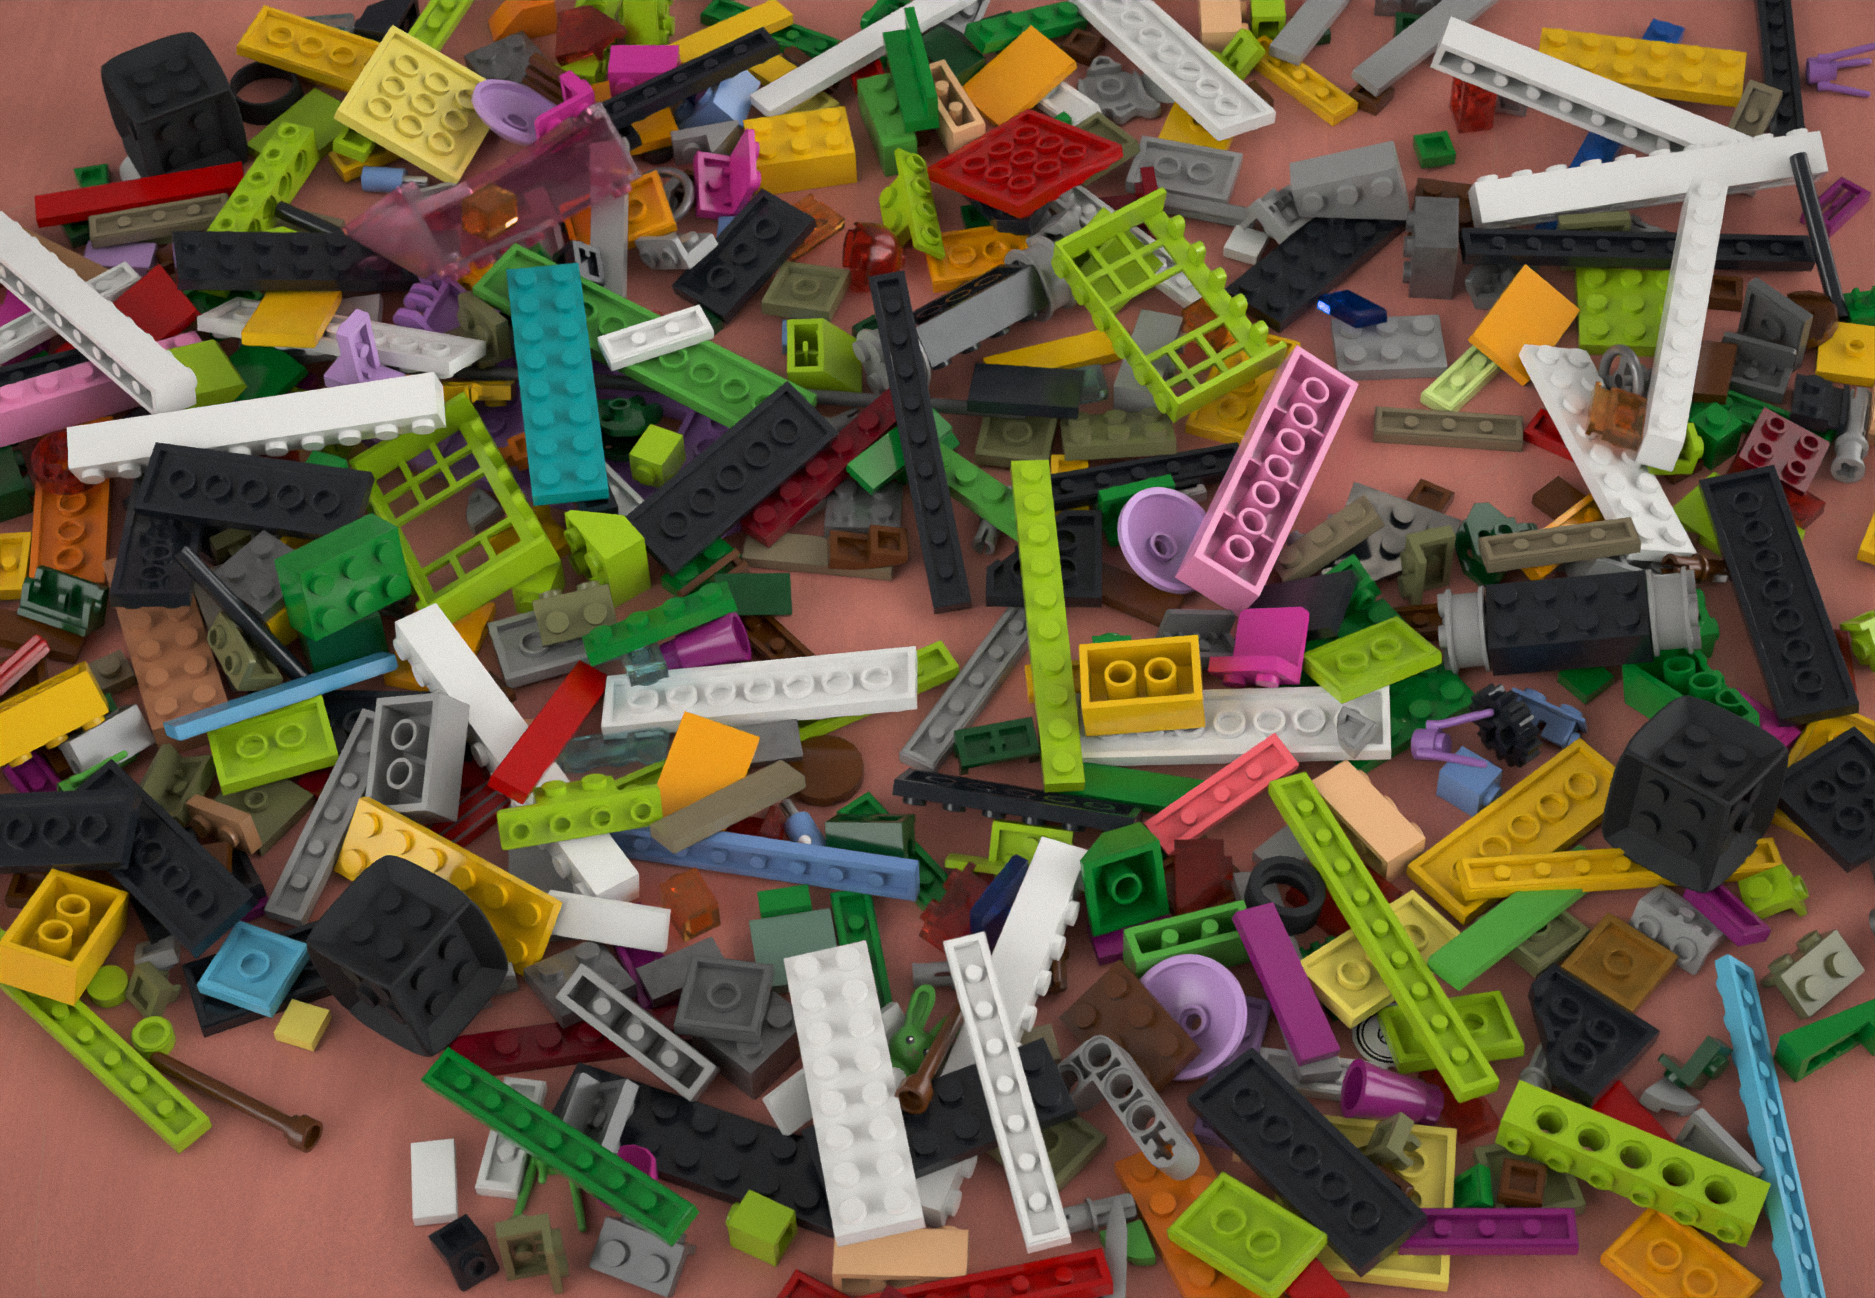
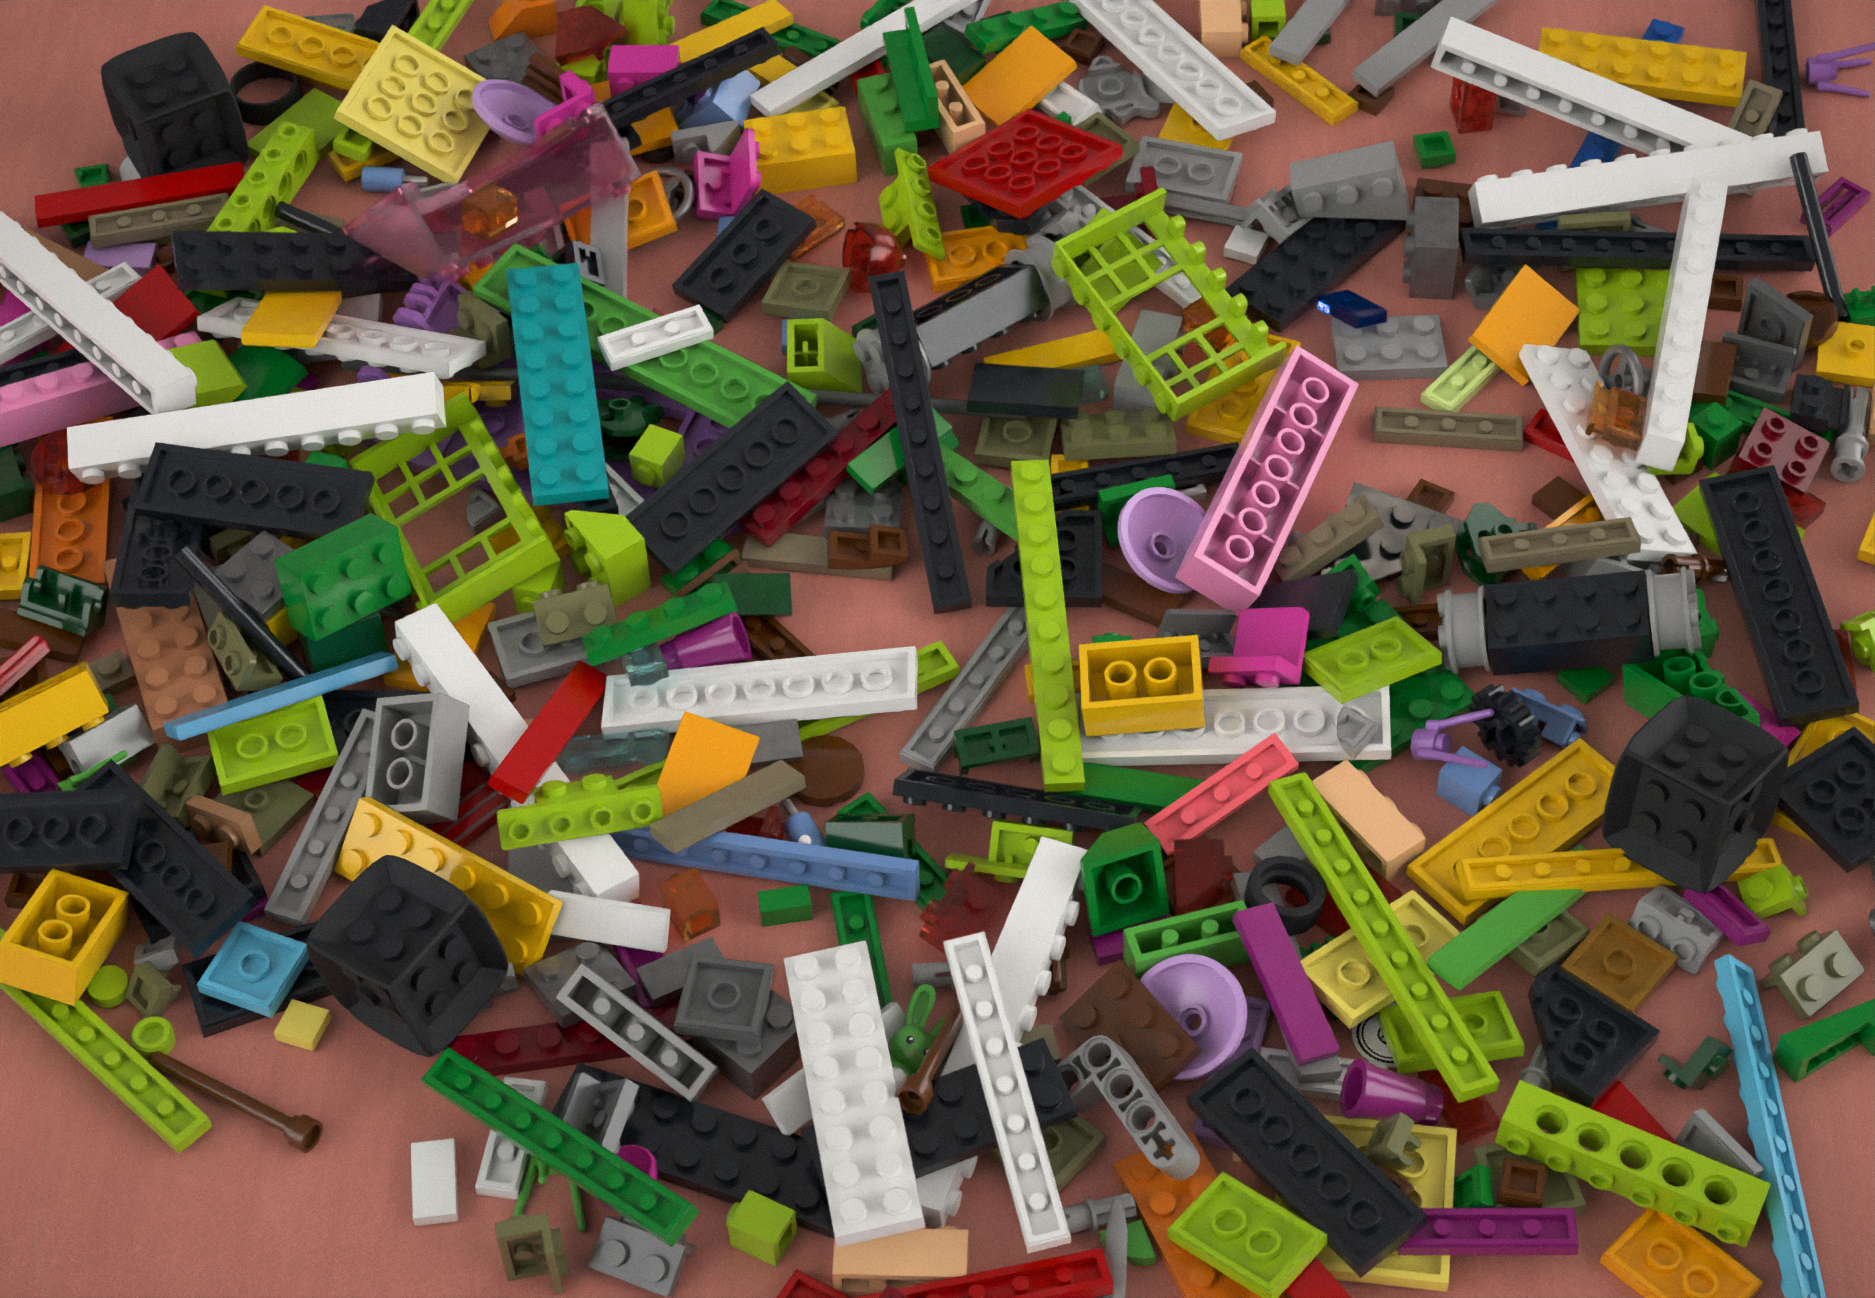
lavender bracket [323,309,406,387] -> none
black bracket [428,1214,499,1291] -> none
light grey bracket [635,231,719,270] -> none
sand green tile [749,908,837,994] -> none
clear blue tile [970,854,1028,955] -> none
lime bracket [1208,28,1266,81] -> none
light grey tile [1639,1077,1700,1117] -> none

